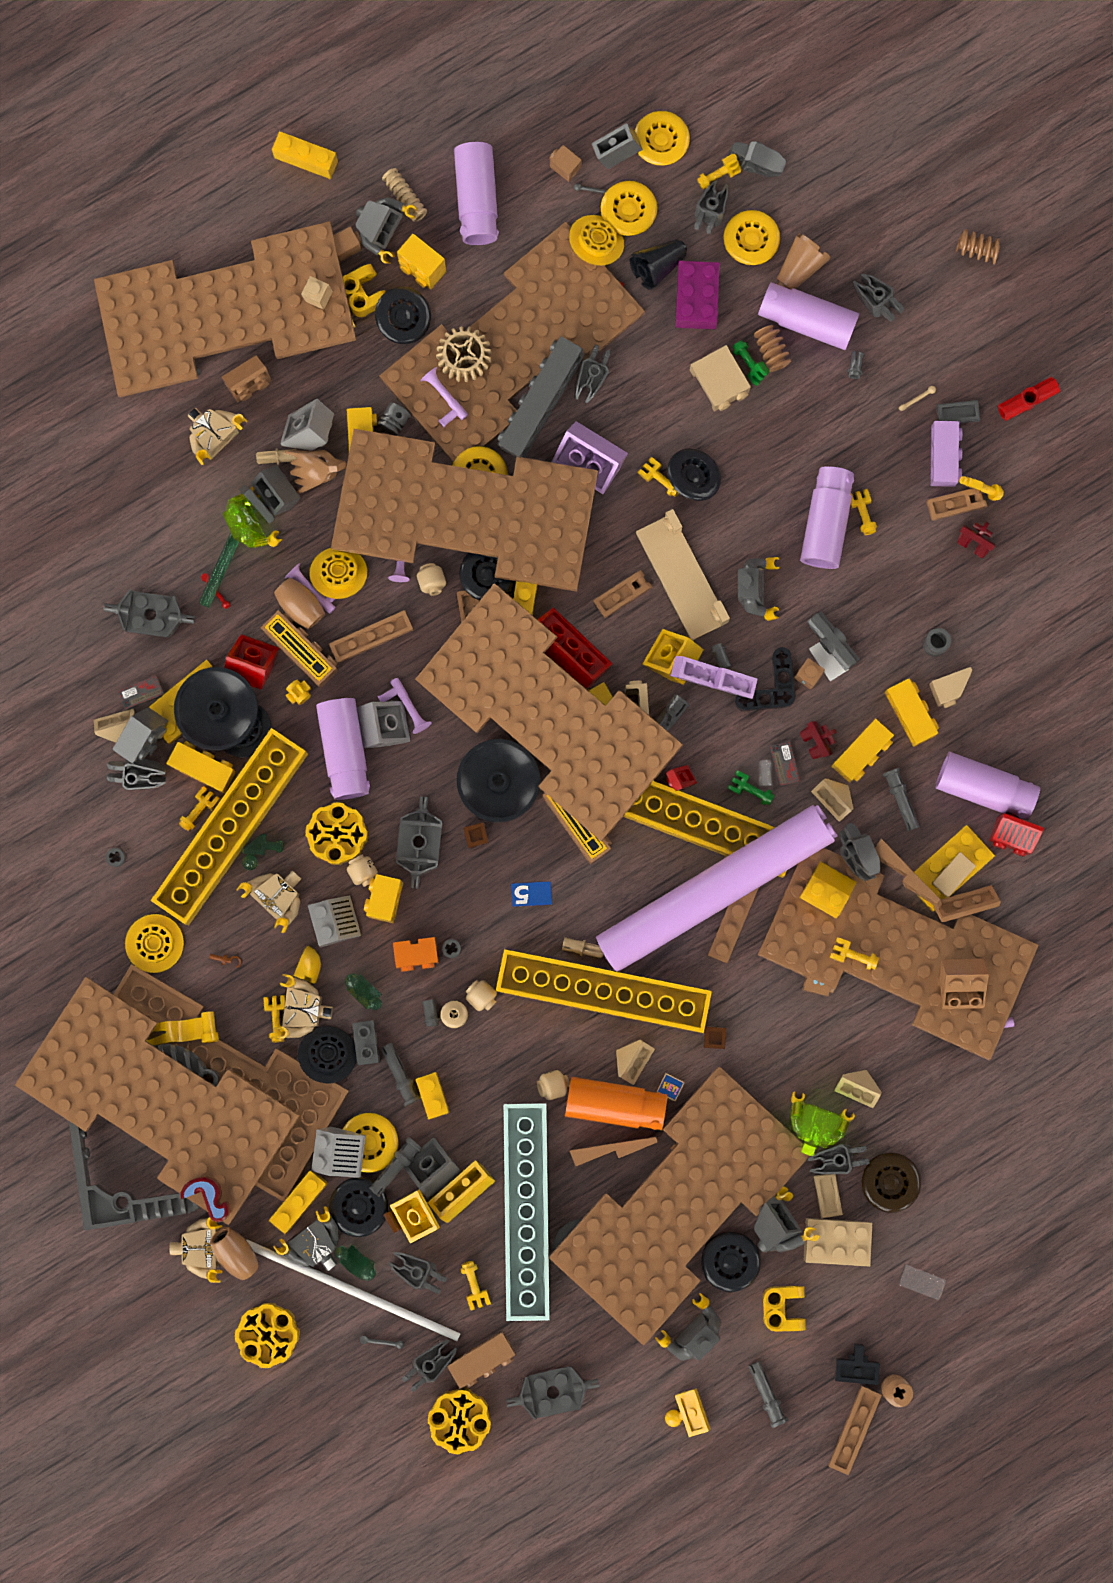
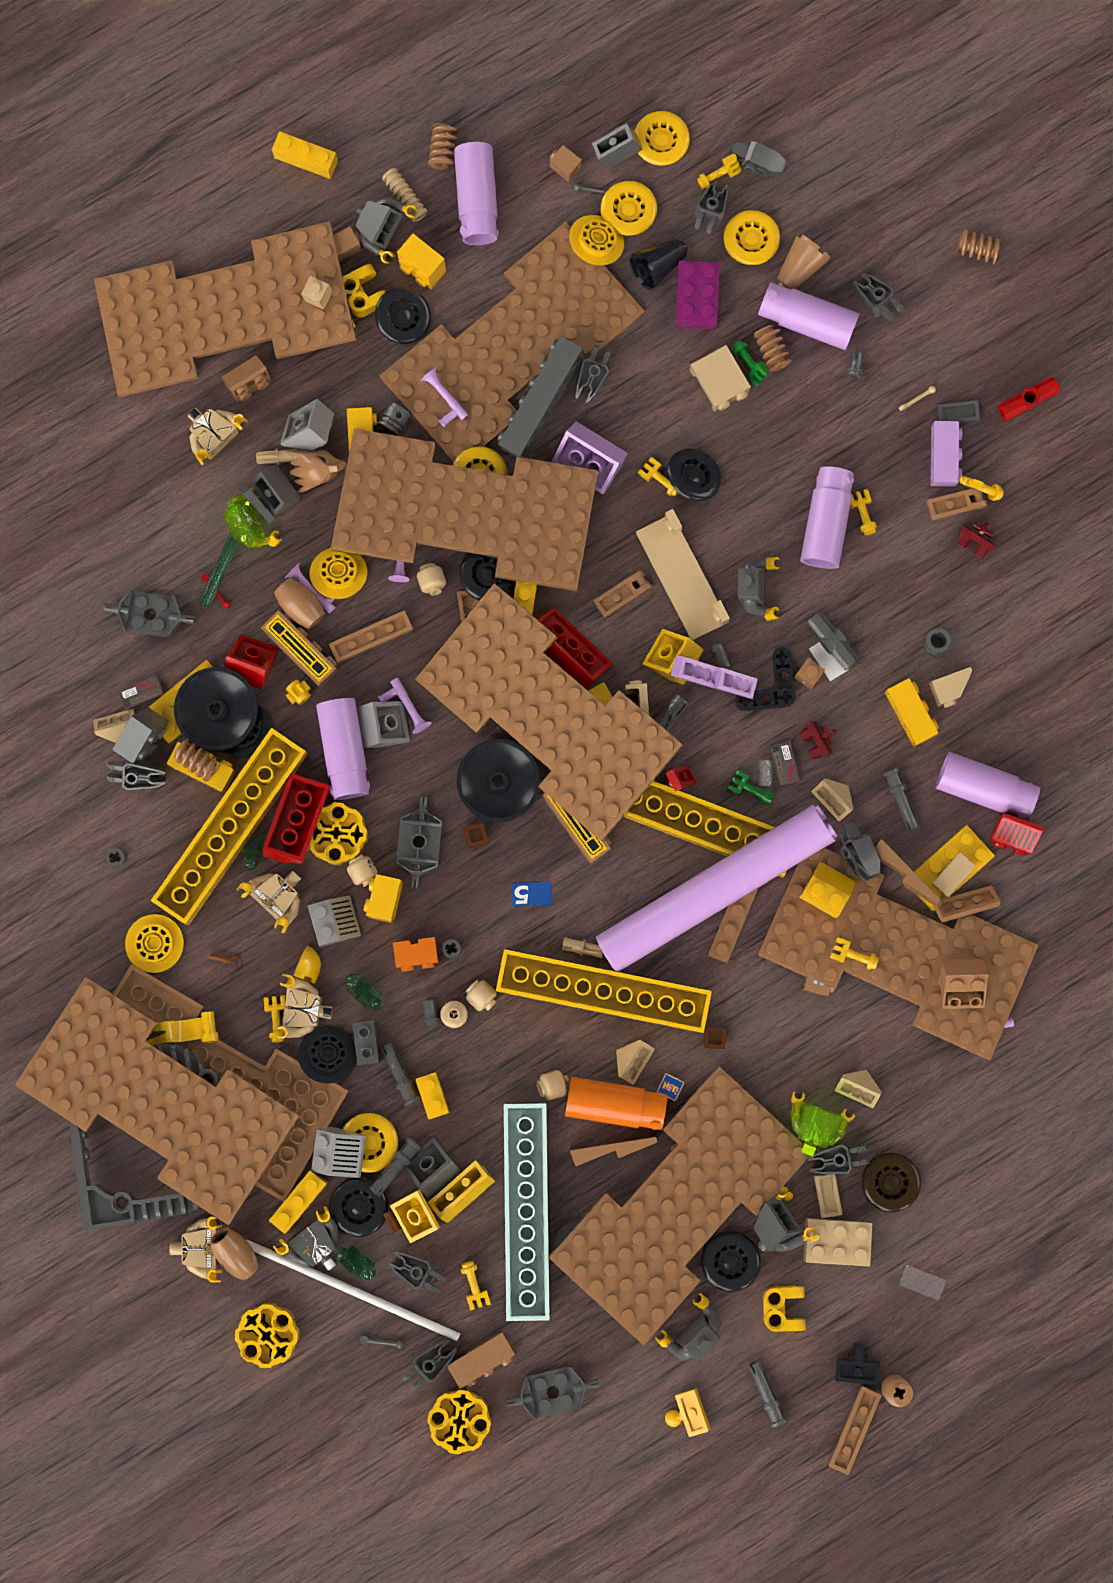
yellow hinge [179,786,220,831] -> none
dark red animal [180,1176,231,1222] -> none
tan gear [436,326,492,382] -> none
yellow brick [831,718,894,783] -> none
none -> medium nougat piece [174,738,221,782]
none -> red slope [262,773,330,863]
none -> medium nougat piece [428,123,458,170]

